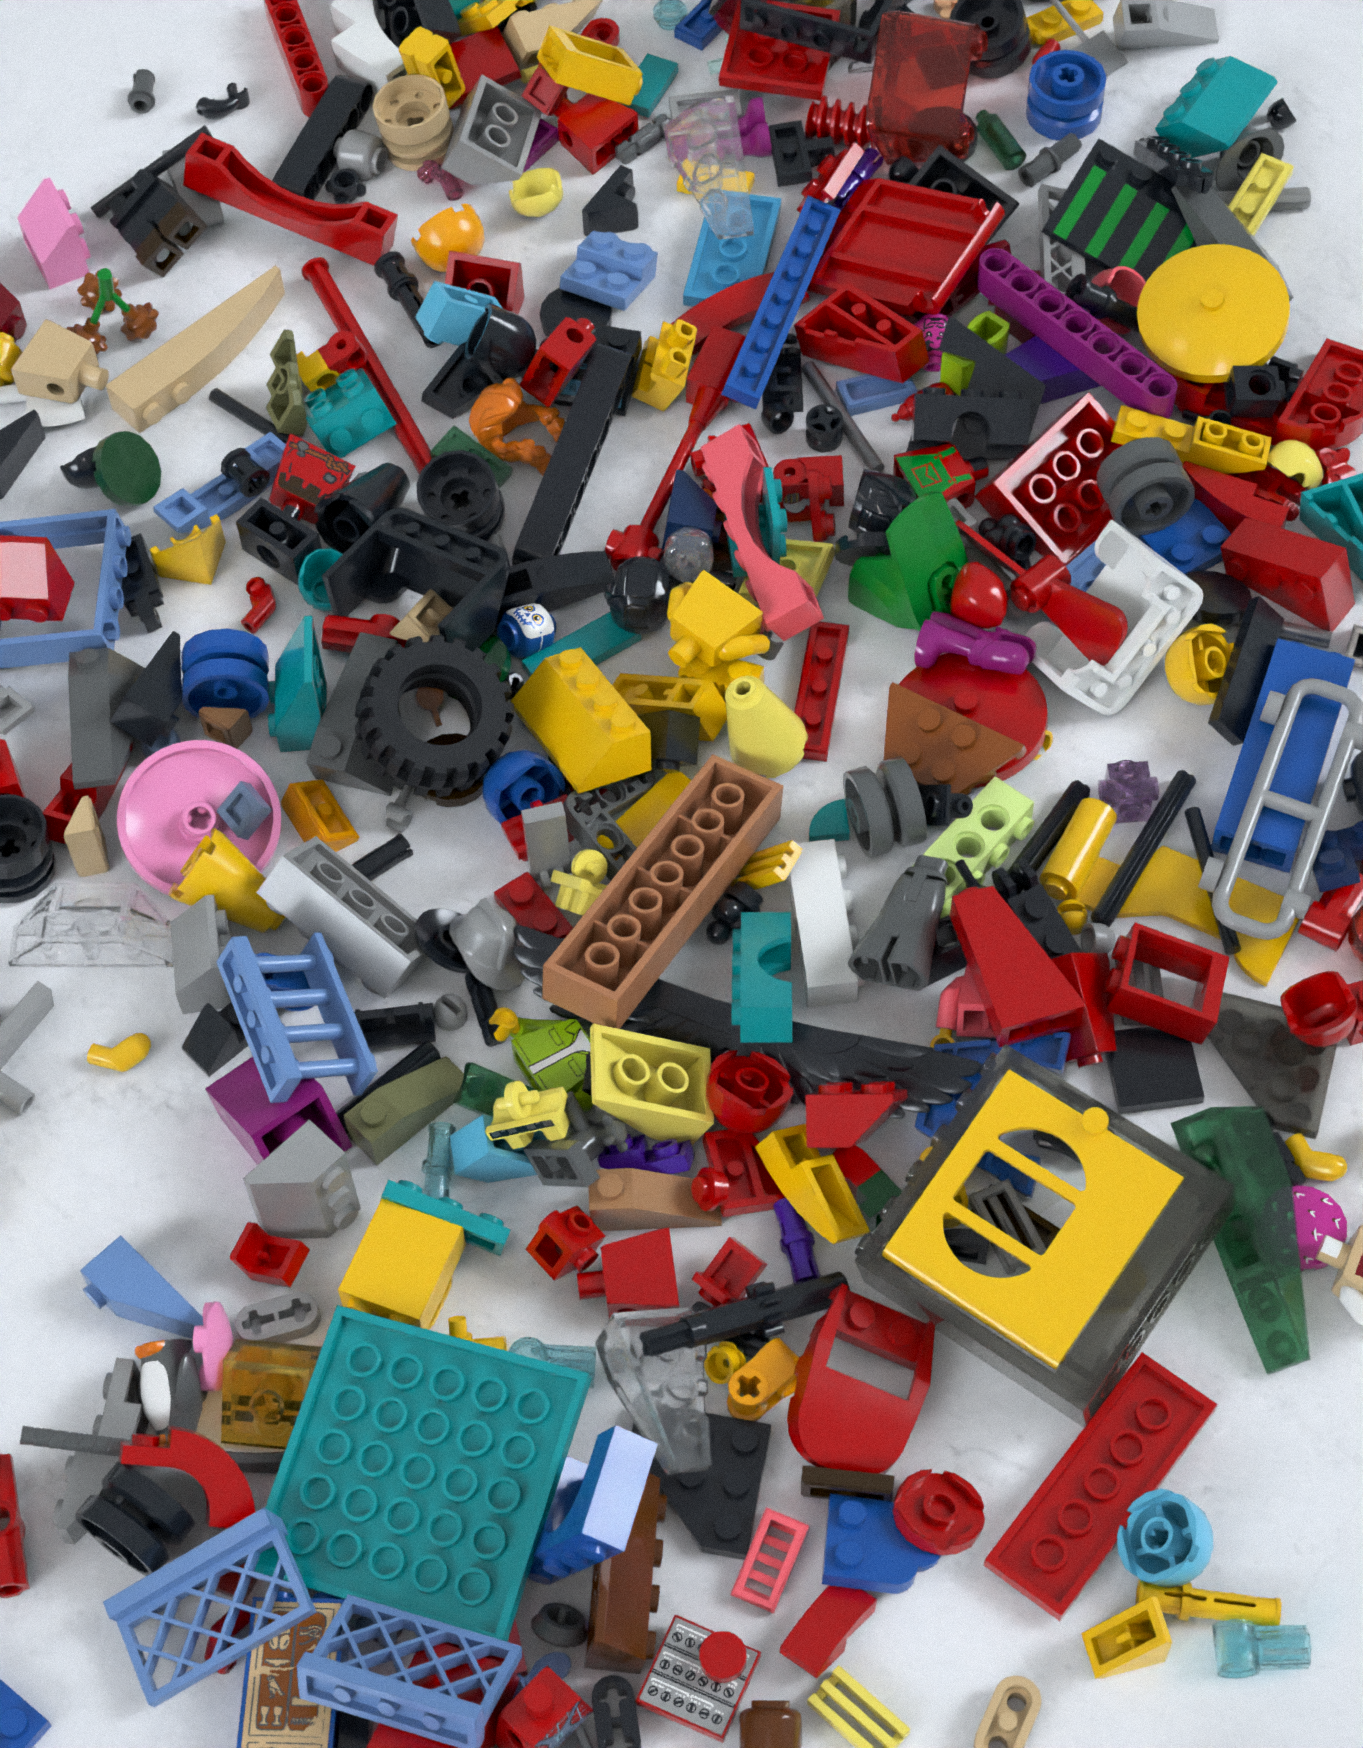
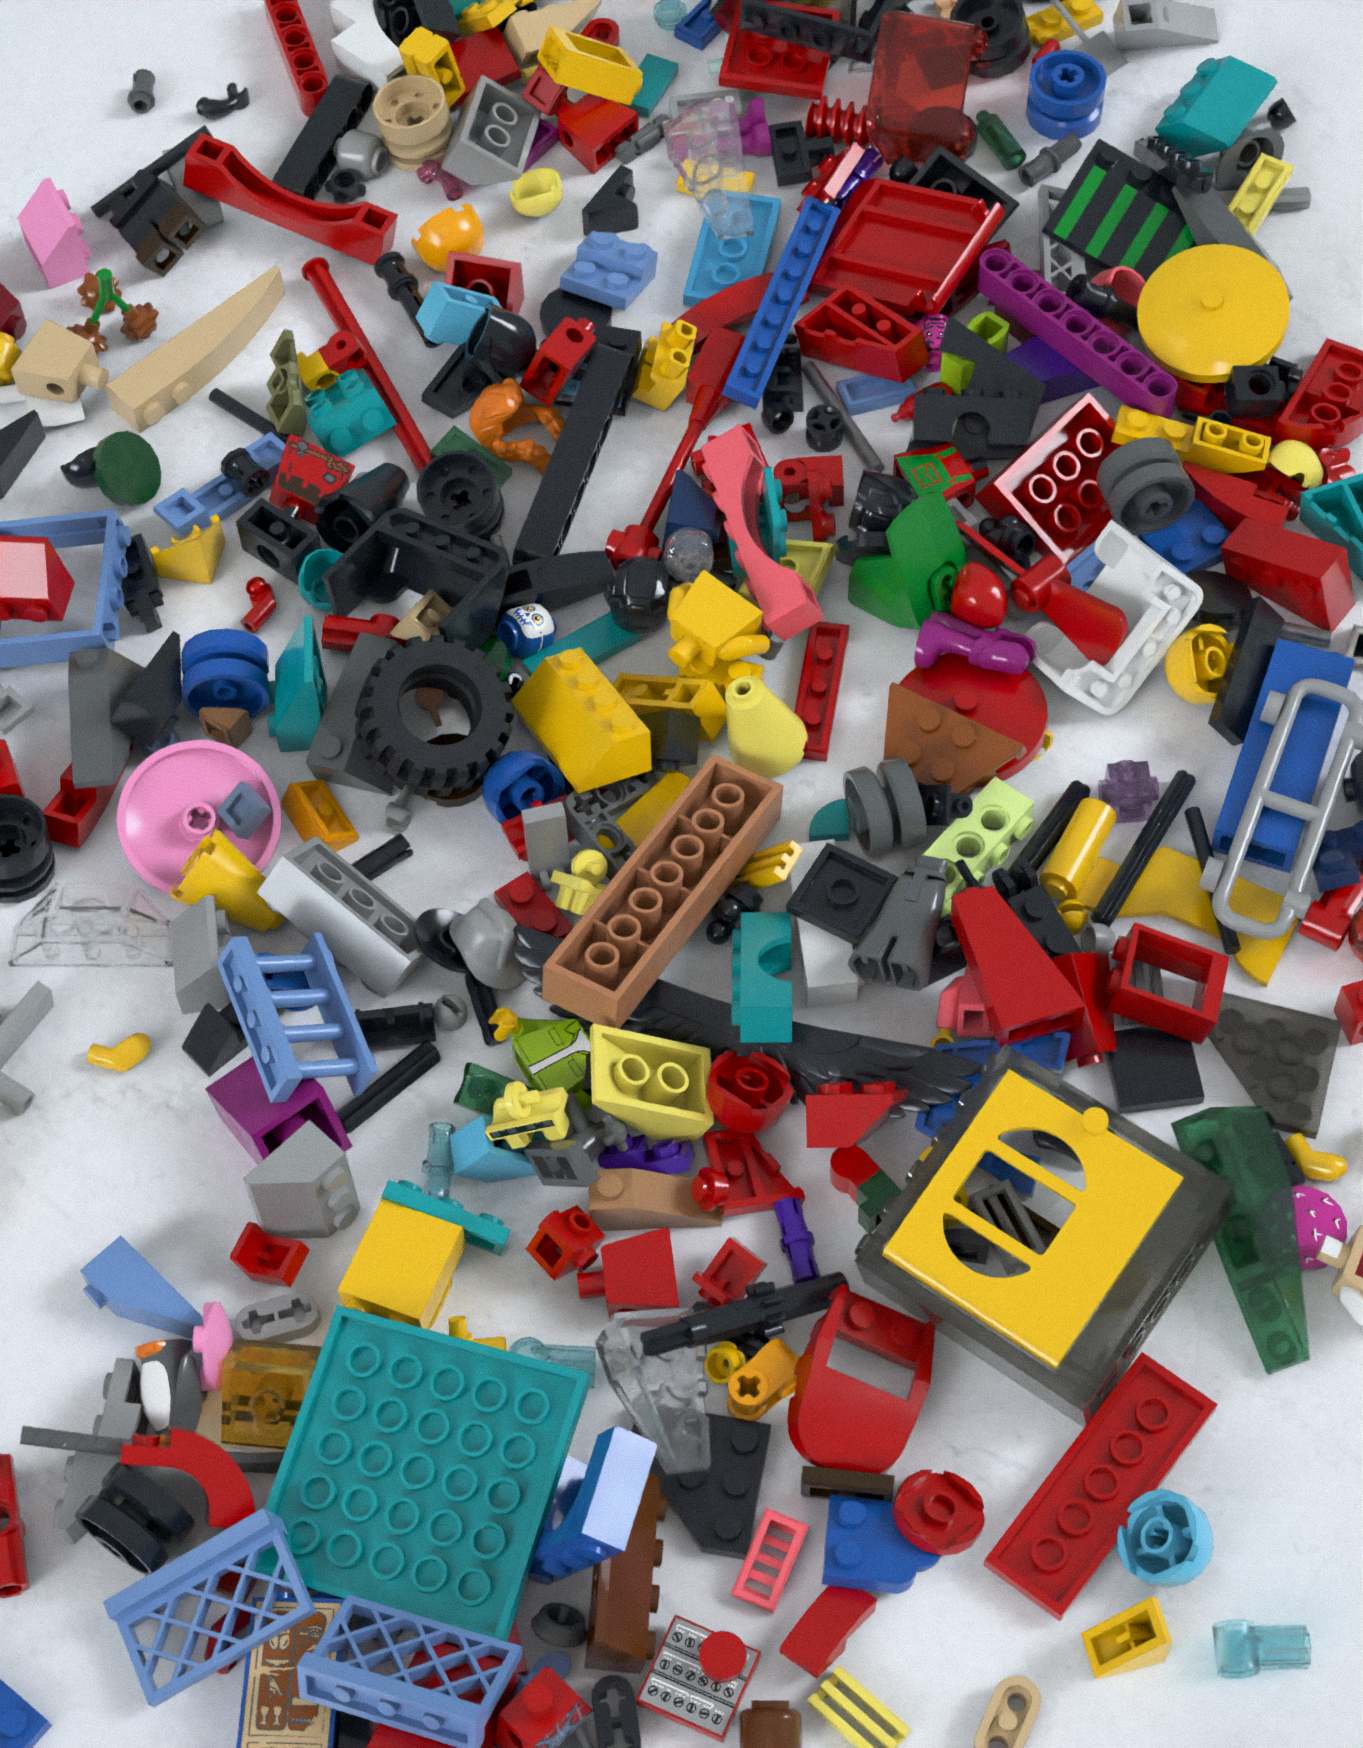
tan slope [64,796,110,877] -> none
olive slope [344,1056,474,1166] -> none
yellow slope [755,1123,870,1244] -> none
yellow pin [1135,1580,1281,1629] -> none
red helmet [1280,971,1358,1047] -> none
none -> black tile [786,842,899,946]

